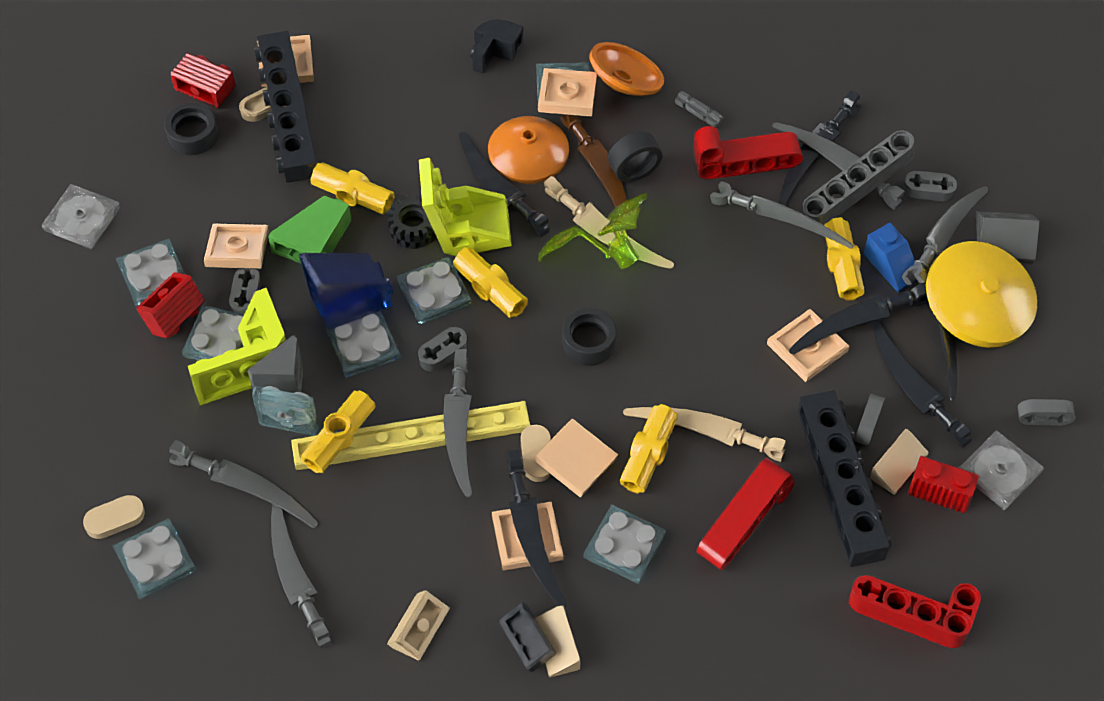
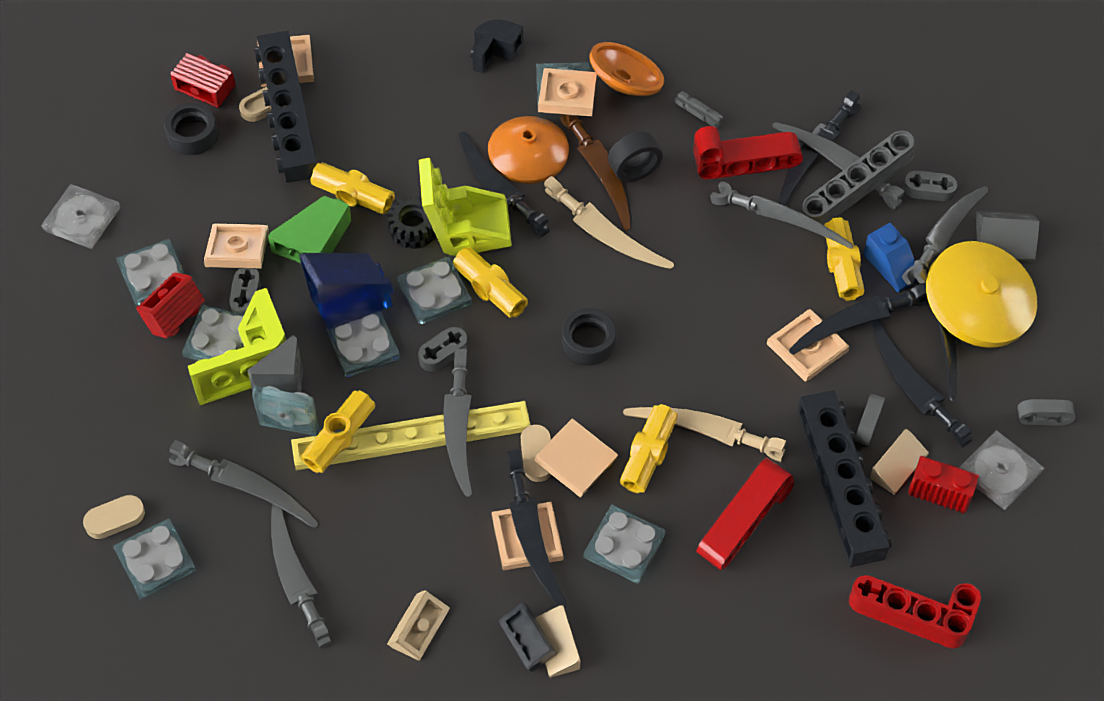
clear neon green plant [538,192,648,269] -> none

